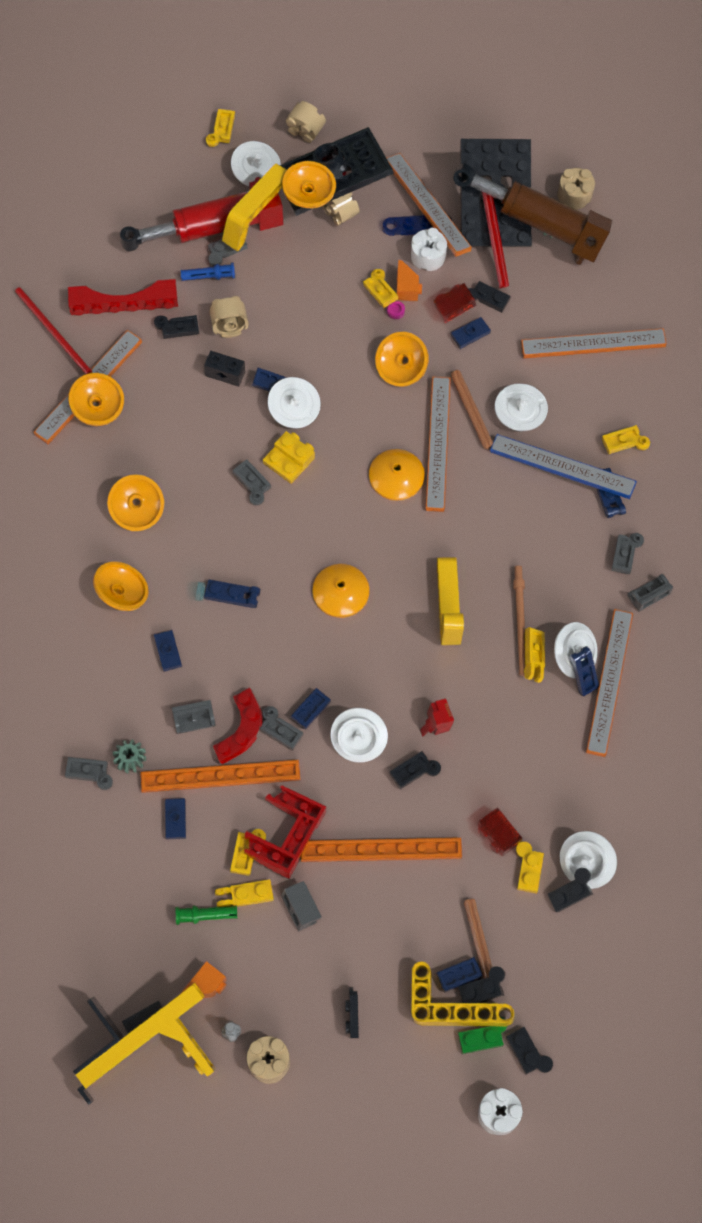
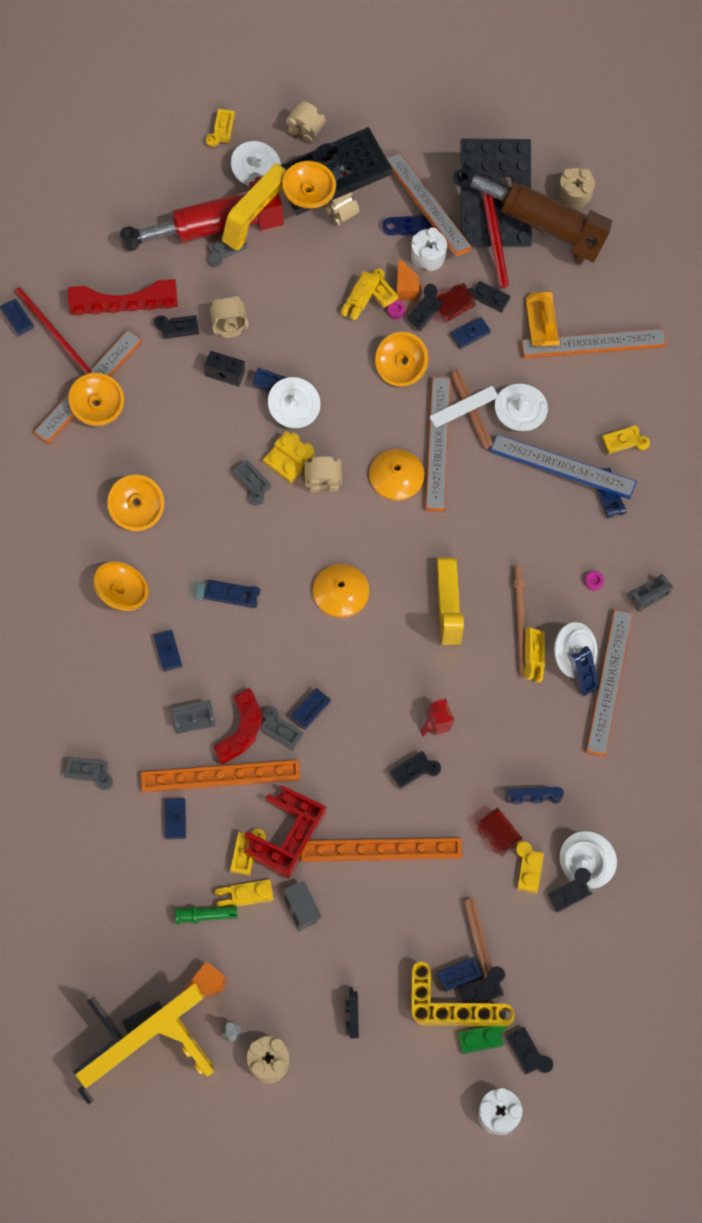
sand green gear [113,739,147,774] -> none
blue pin [181,262,235,281] -> none
white piece [331,708,388,762] -> none
dark grey hinge [611,533,644,575] -> none
none -> dark blue plate [0,299,34,336]
none -> tan brick [304,457,342,493]
none -> yellow hinge [341,271,380,321]
none -> black hinge [407,284,444,331]
none -> white sticker [429,386,499,428]
none -> dark blue plate [506,787,564,804]
none -> light orange piece [526,291,560,346]
none -> dark pink tile [584,571,604,591]

